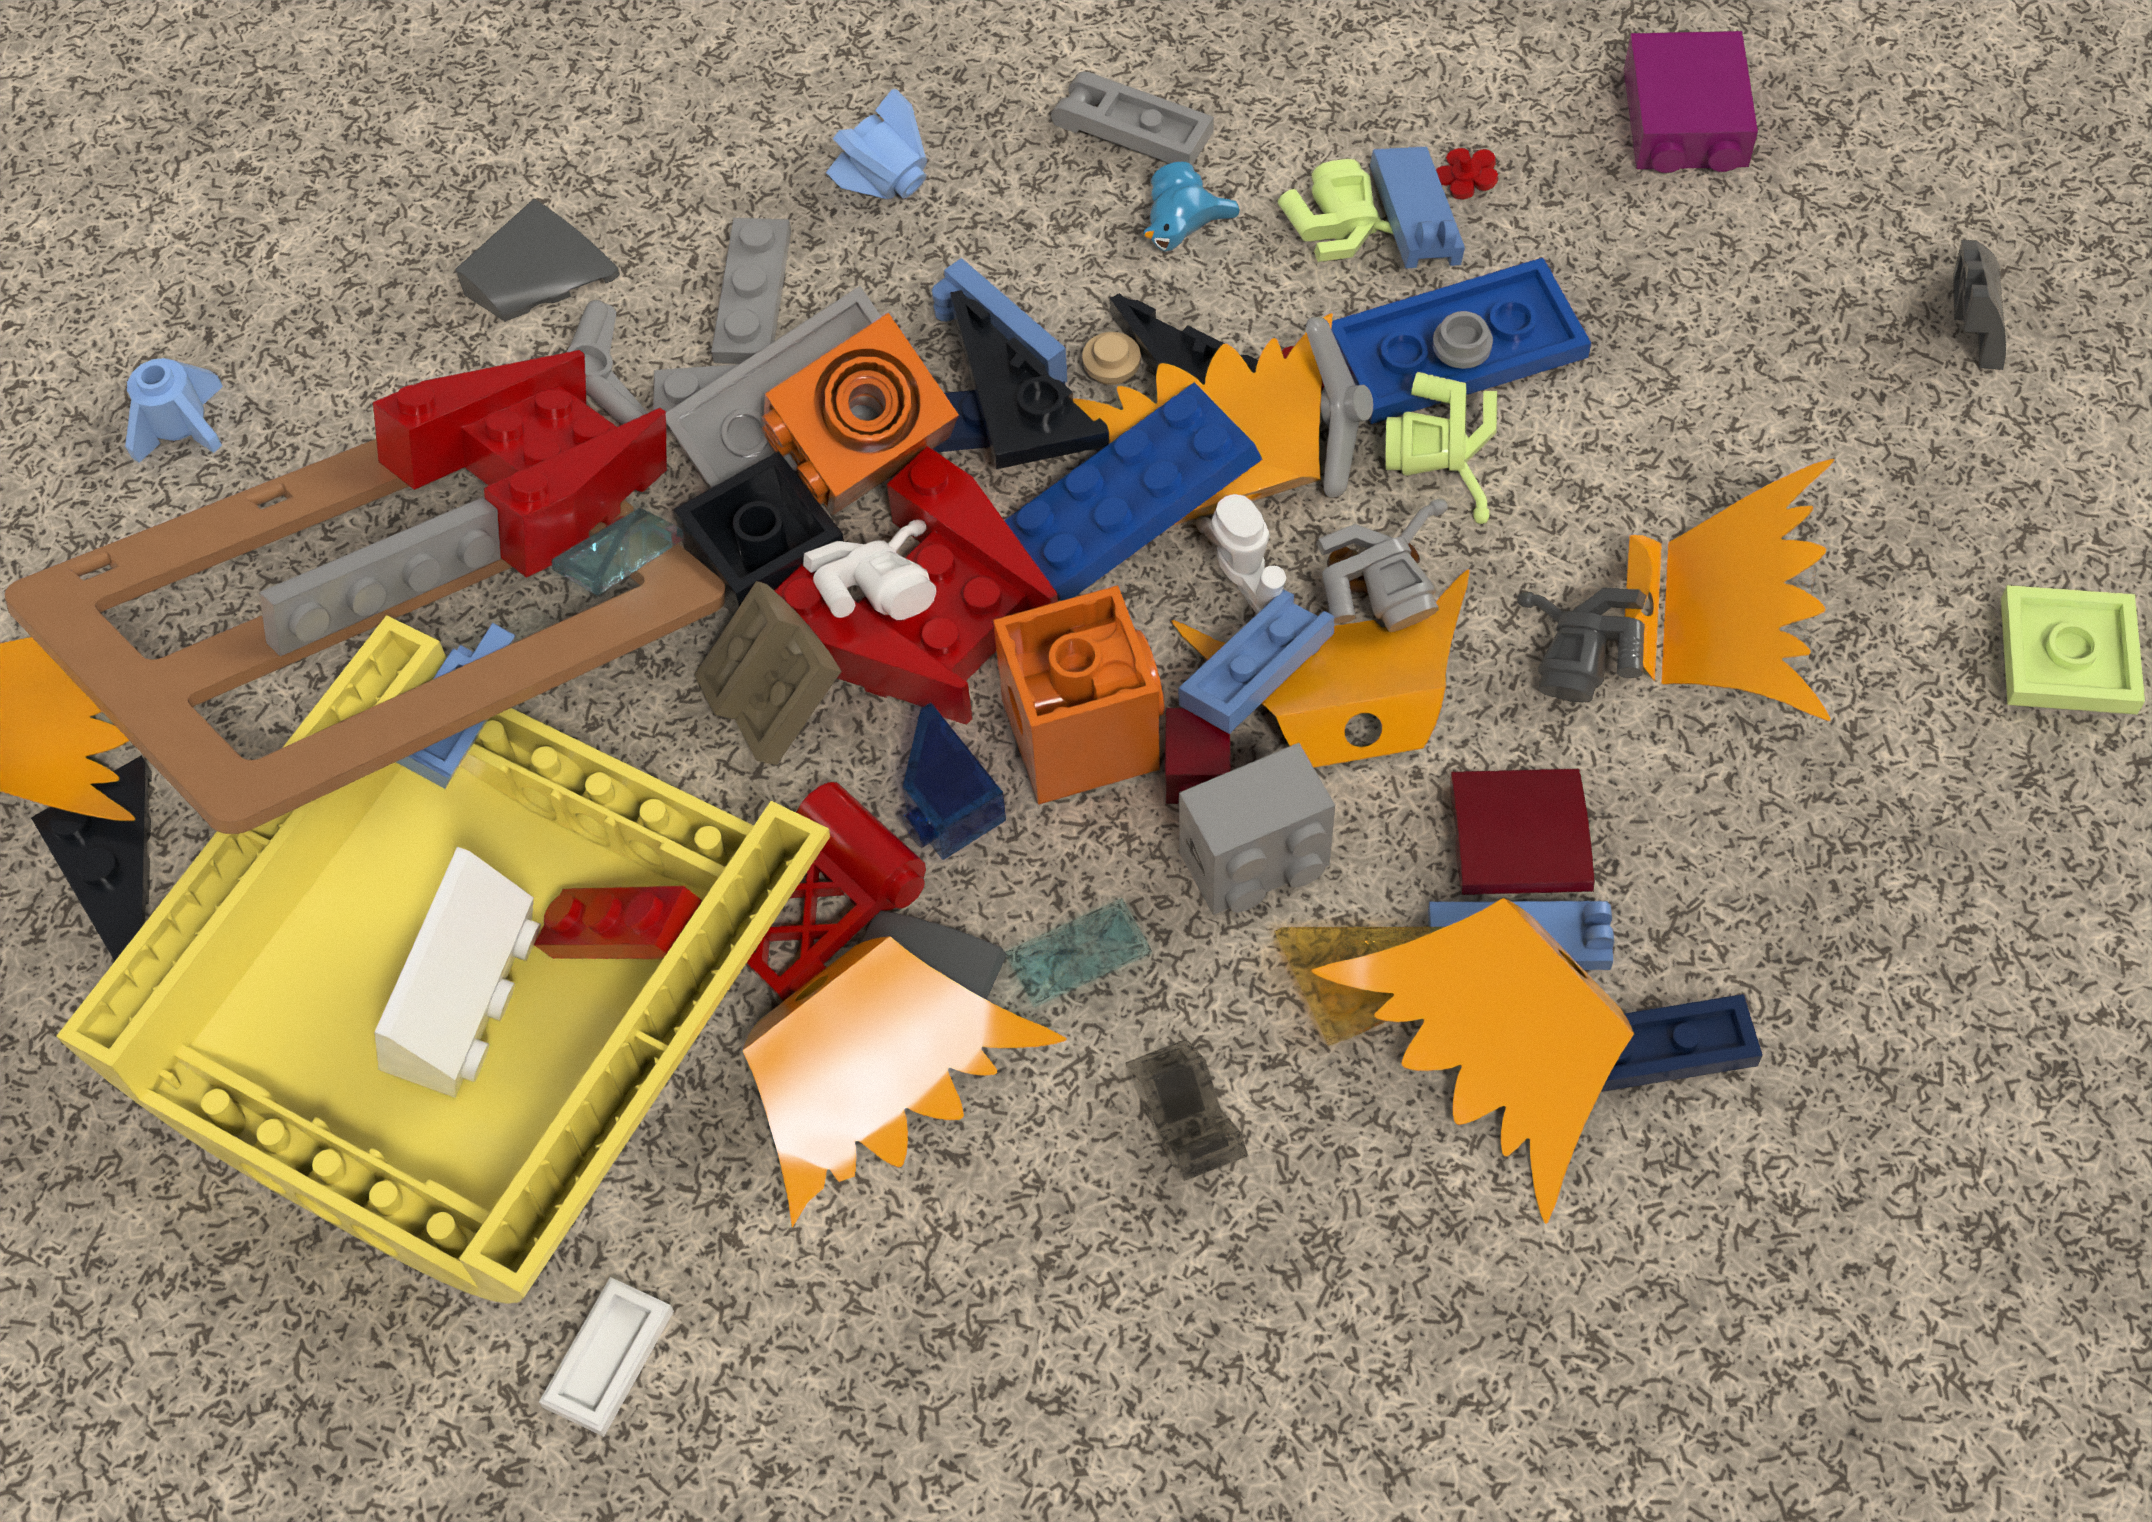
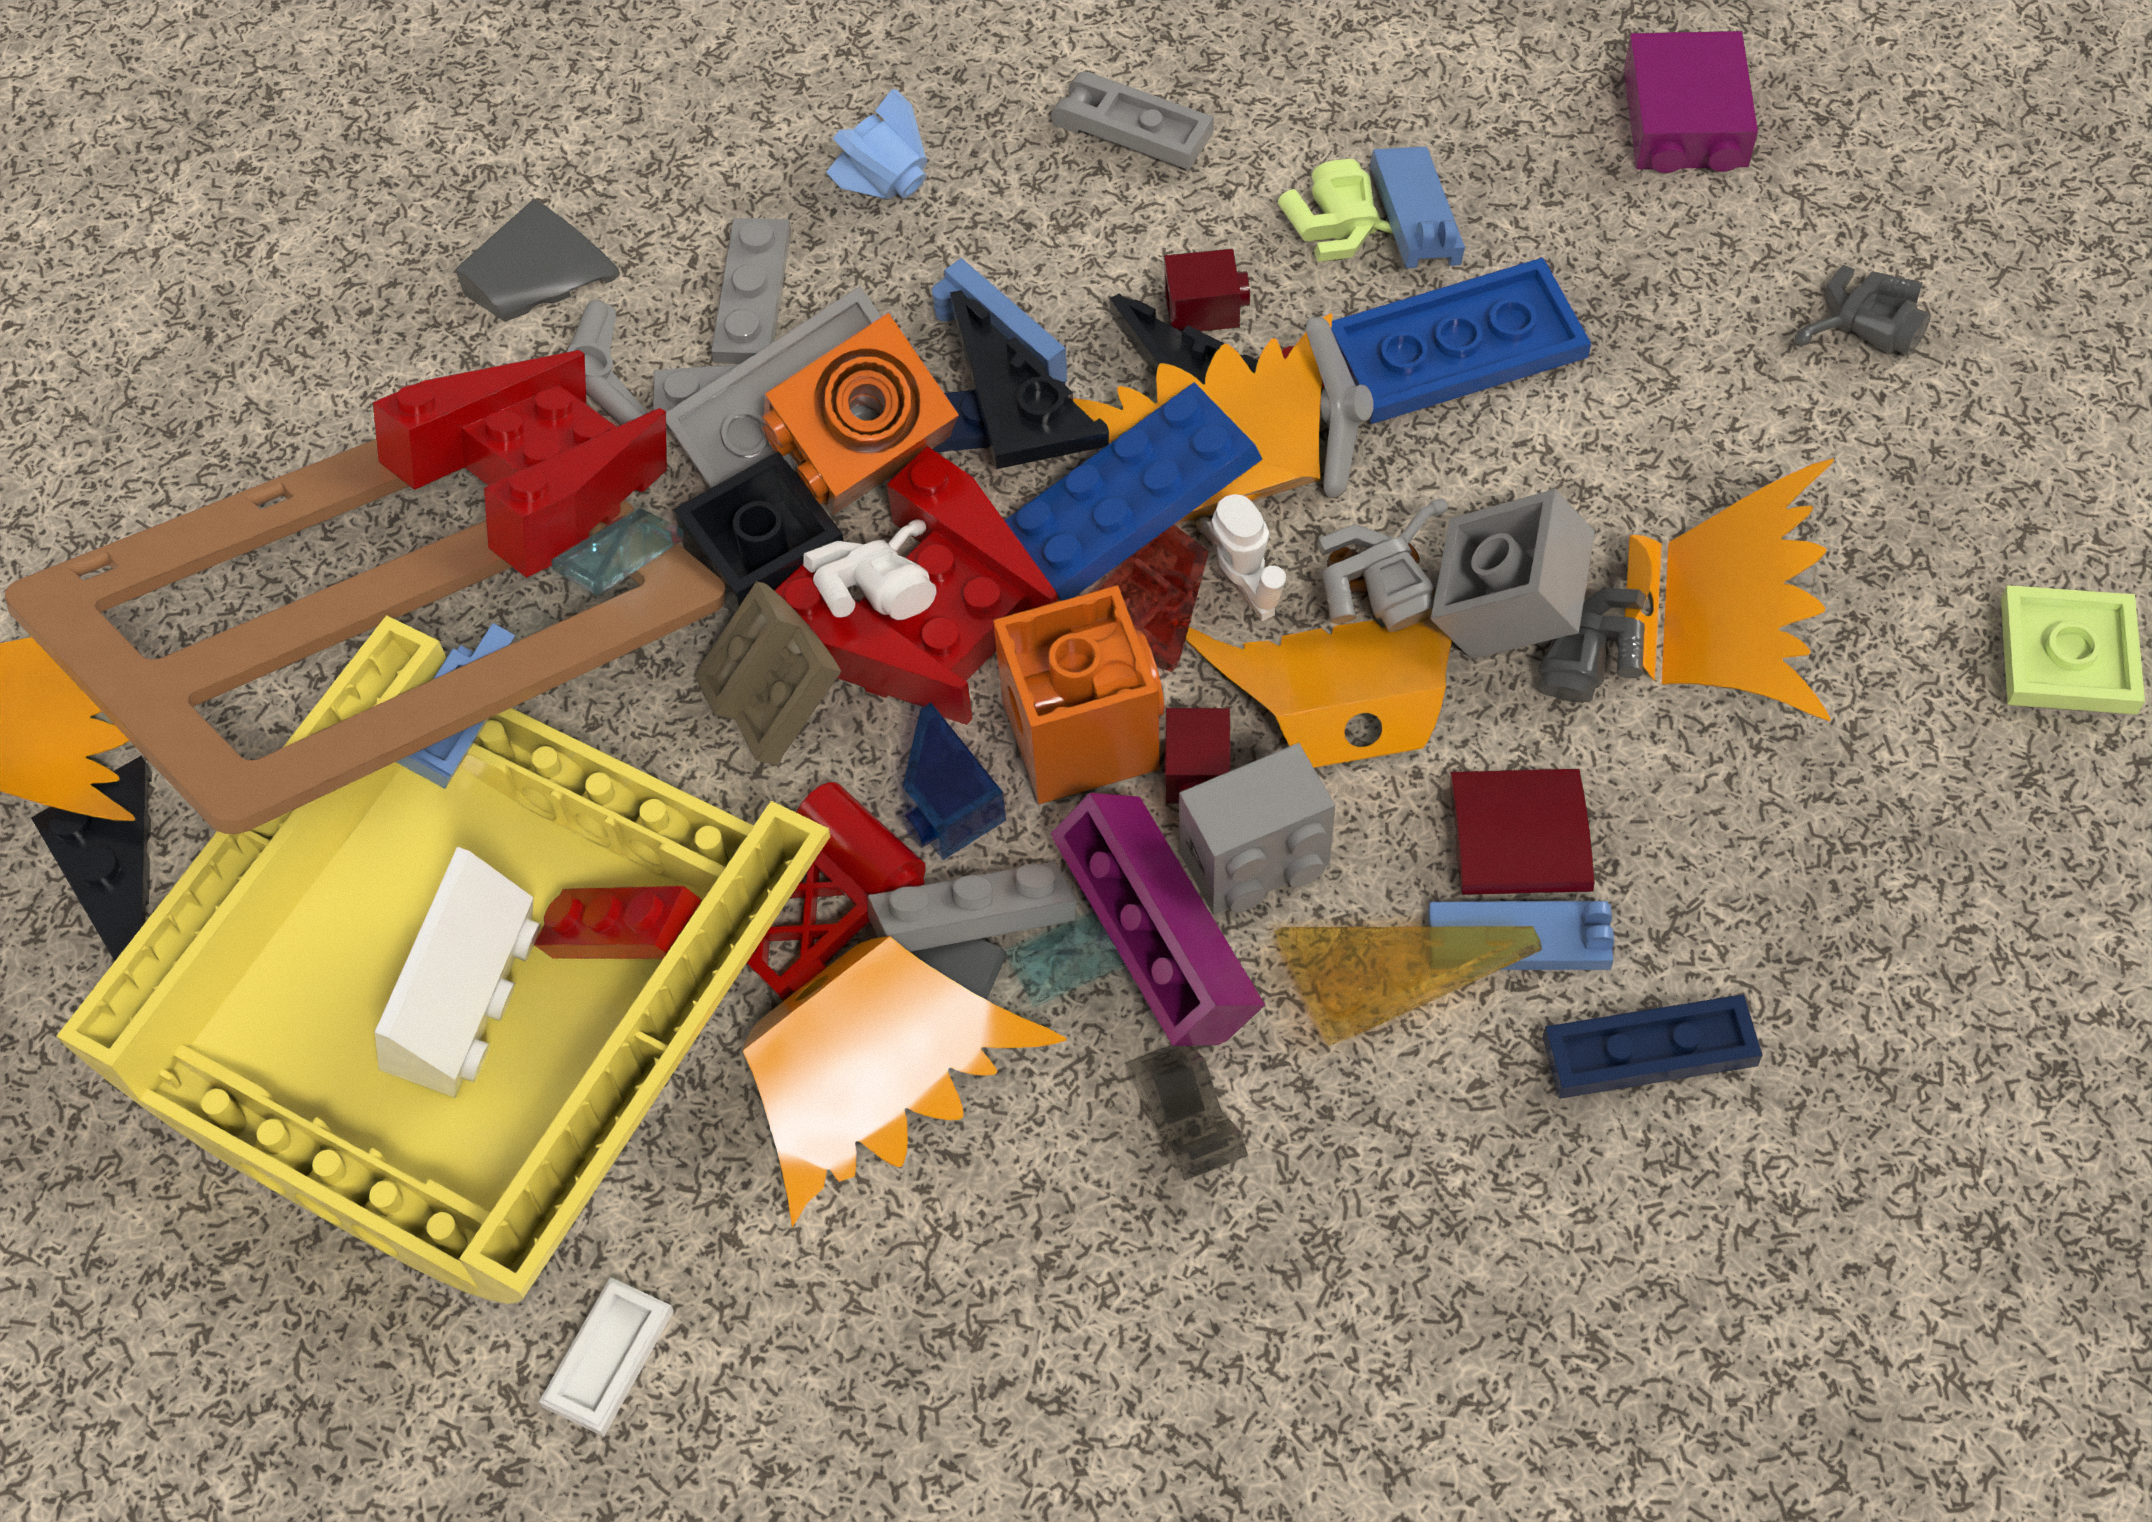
light blue brick [125,358,223,463] -> none
light grey plate [259,497,501,657] -> none
tan plate [1082,332,1141,385] -> none
dark azure animal [1143,162,1240,252] -> none
medium blue hinge [1178,589,1334,734] -> none
light orange piece [1311,898,1634,1224] -> none
yellowish green piece [1386,372,1497,524] -> none
light grey plate [1433,311,1493,369] -> none
red plant [1436,148,1499,199] -> none
dark grey slope [1953,240,2006,370] -> none
none -> light grey plate [868,861,1077,952]
none -> magenta brick [1050,793,1265,1046]
none -> clear red slope [1097,525,1209,672]
none -> dark red brick [1164,249,1250,331]
none -> light grey brick [1431,488,1595,659]
none -> dark grey piece [1795,265,1931,356]

